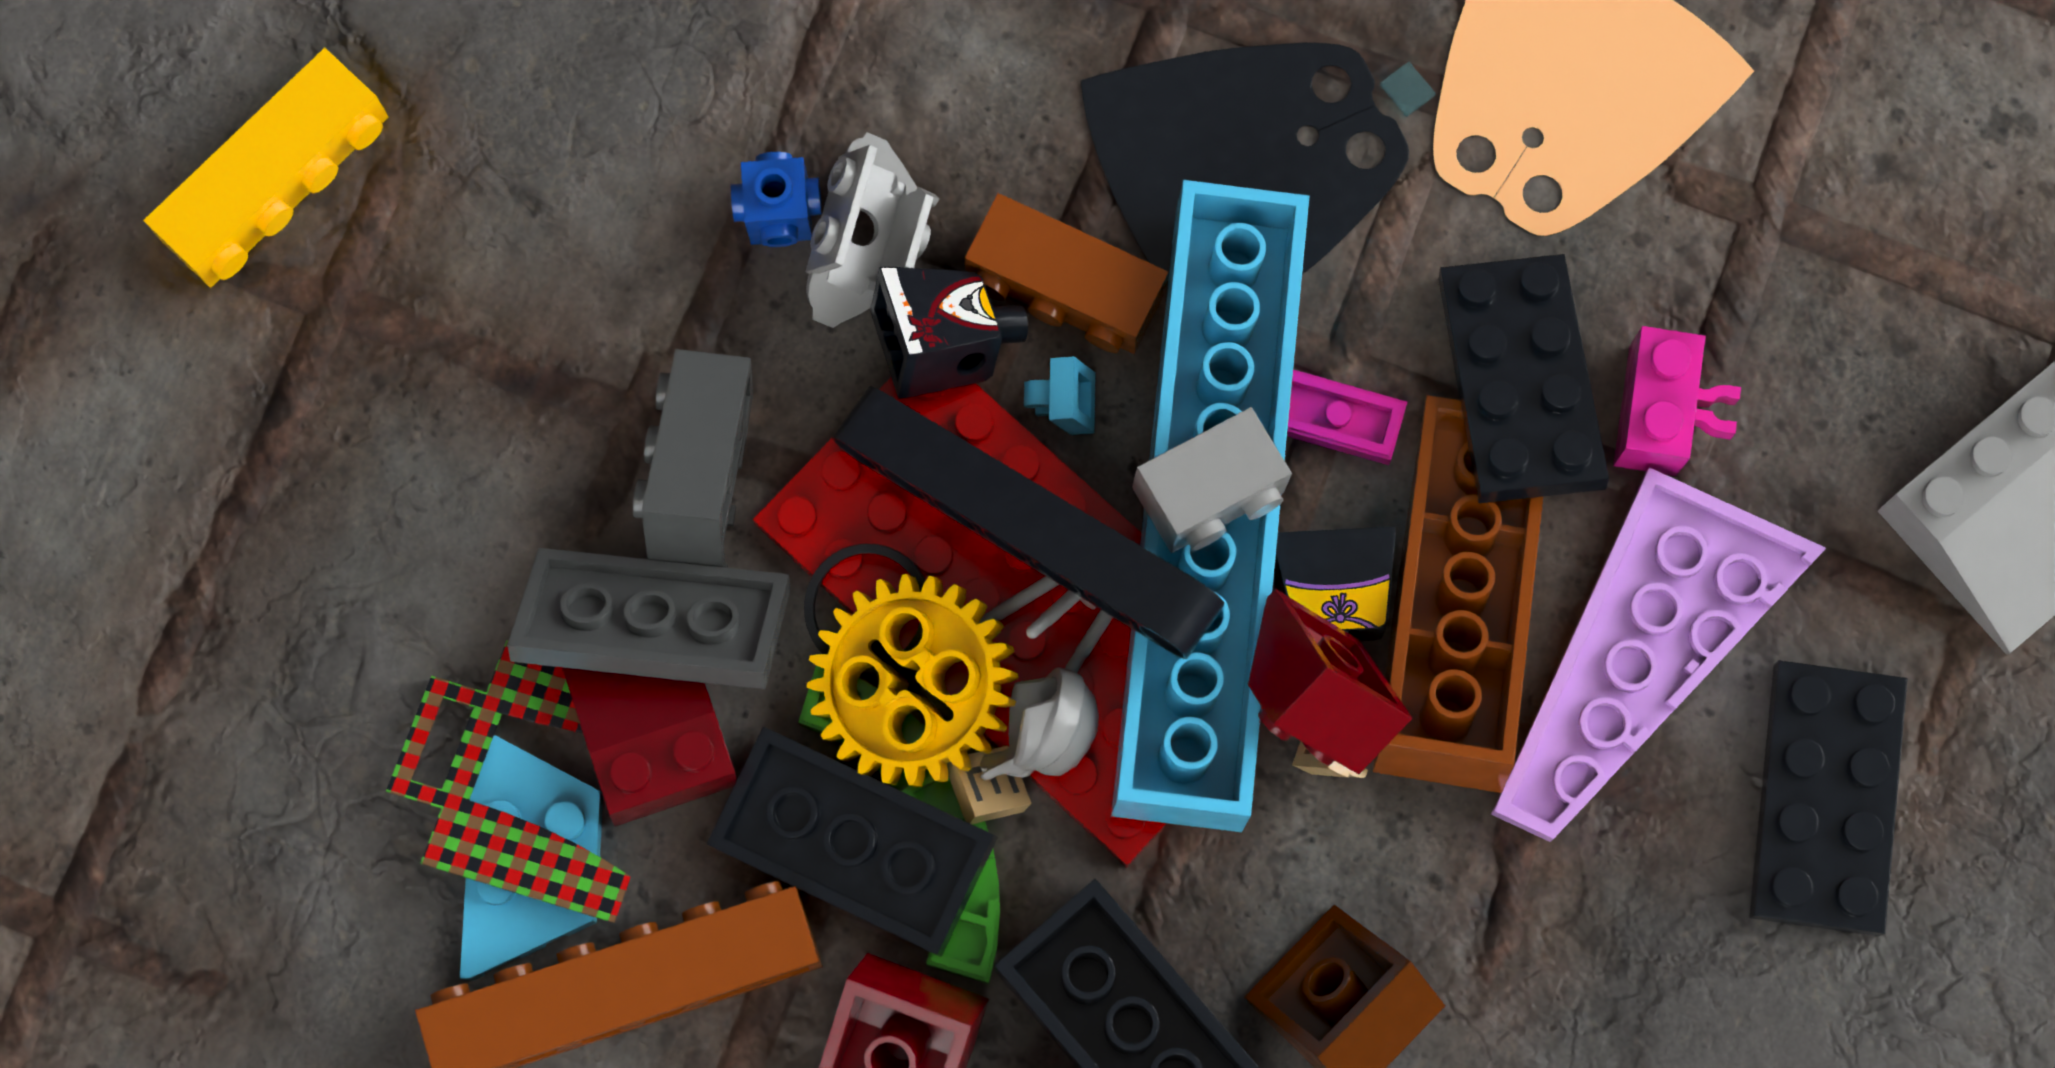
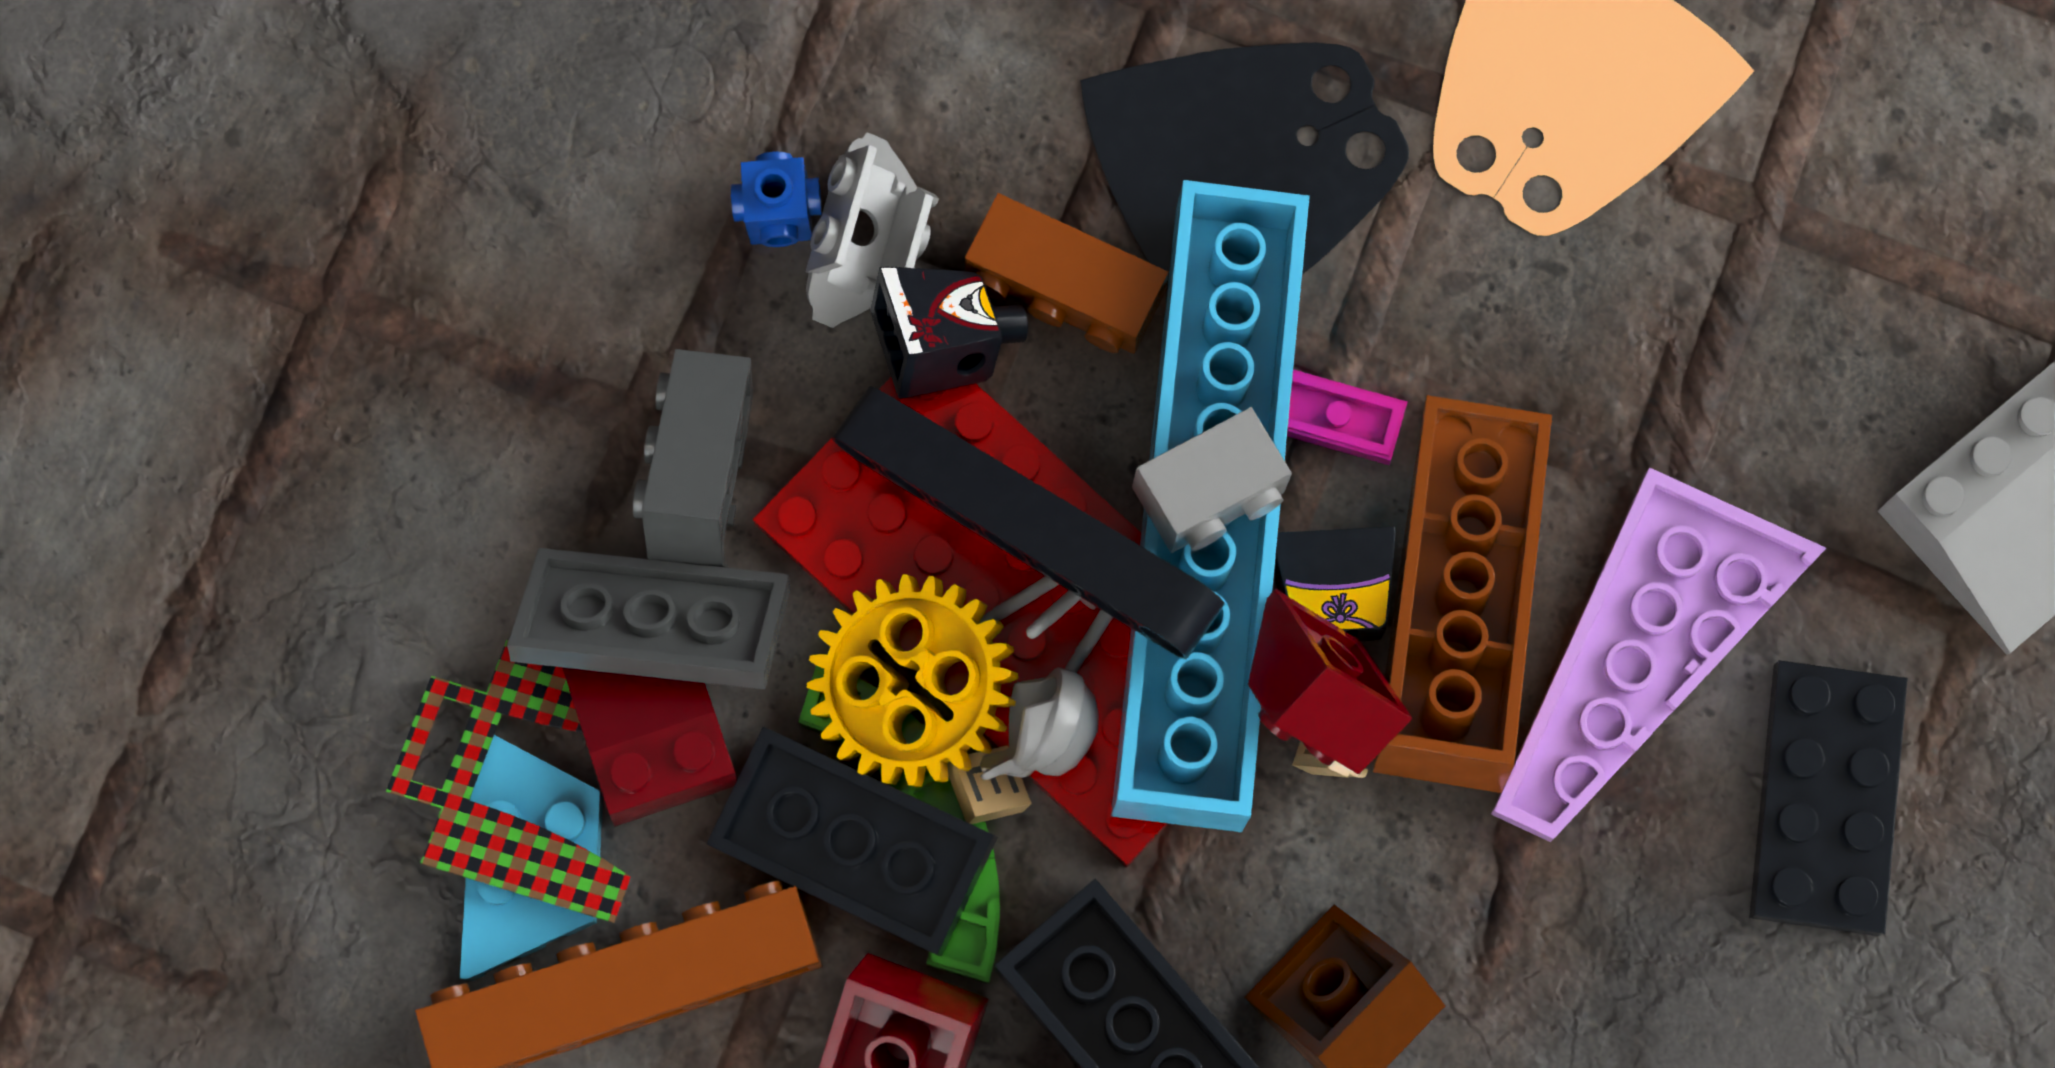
yellow brick [143,48,389,288] -> none
black piece [804,544,926,673] -> none
medium azure tile [1024,356,1096,435] -> none
clear light blue window [1380,62,1436,117] -> none
black plate [1438,254,1609,504] -> none
dark pink brick [1613,326,1741,476] -> none

